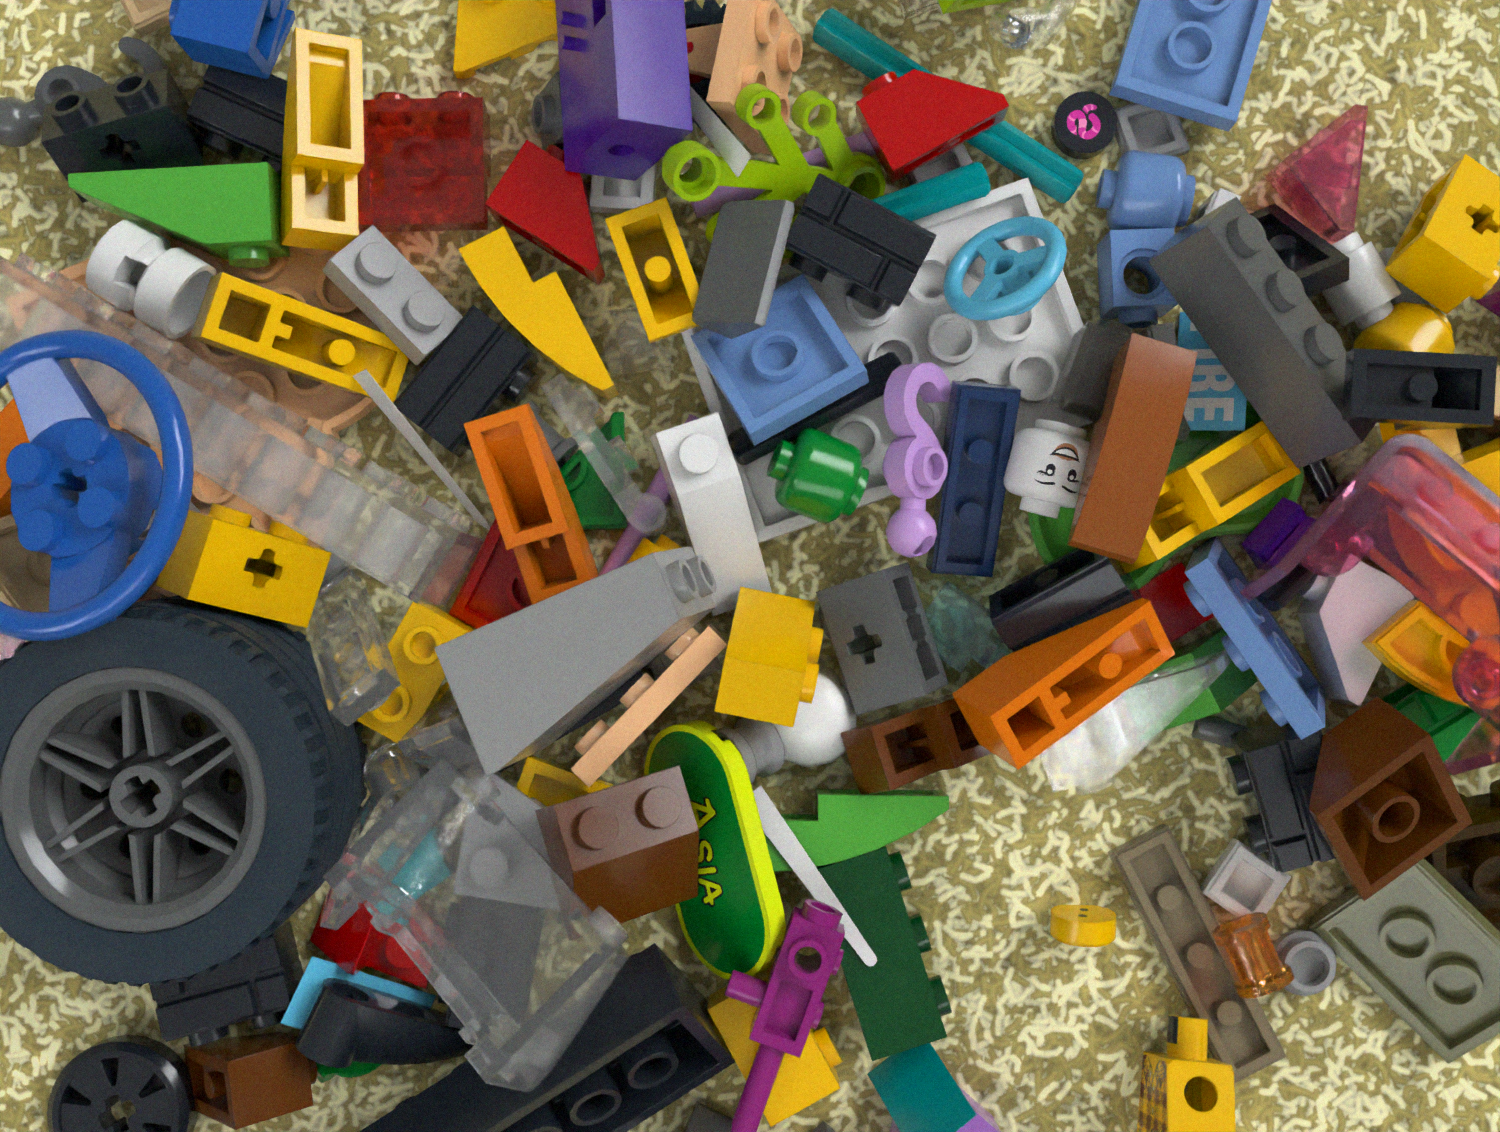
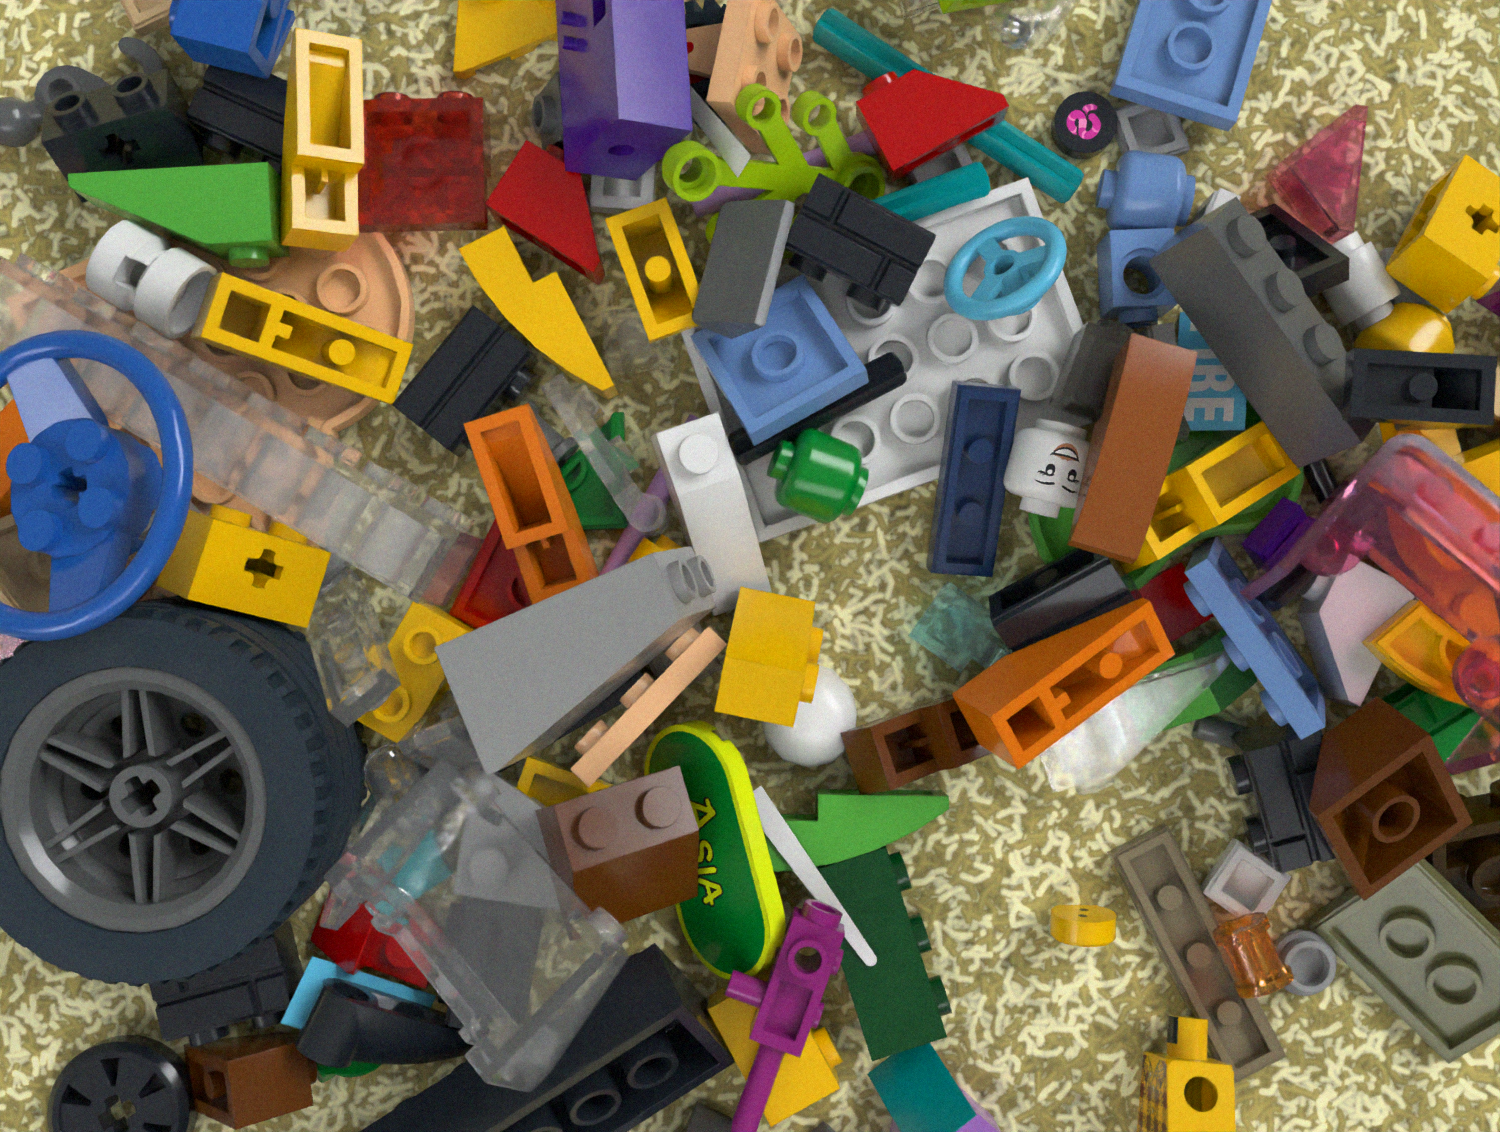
light grey plate [322,225,463,366] -> none
white sticker [353,369,491,530] -> none
light grey wheel [713,717,785,784] -> none
dark grey brick [816,562,949,715] -> none
lavender piece [882,362,951,558] -> none

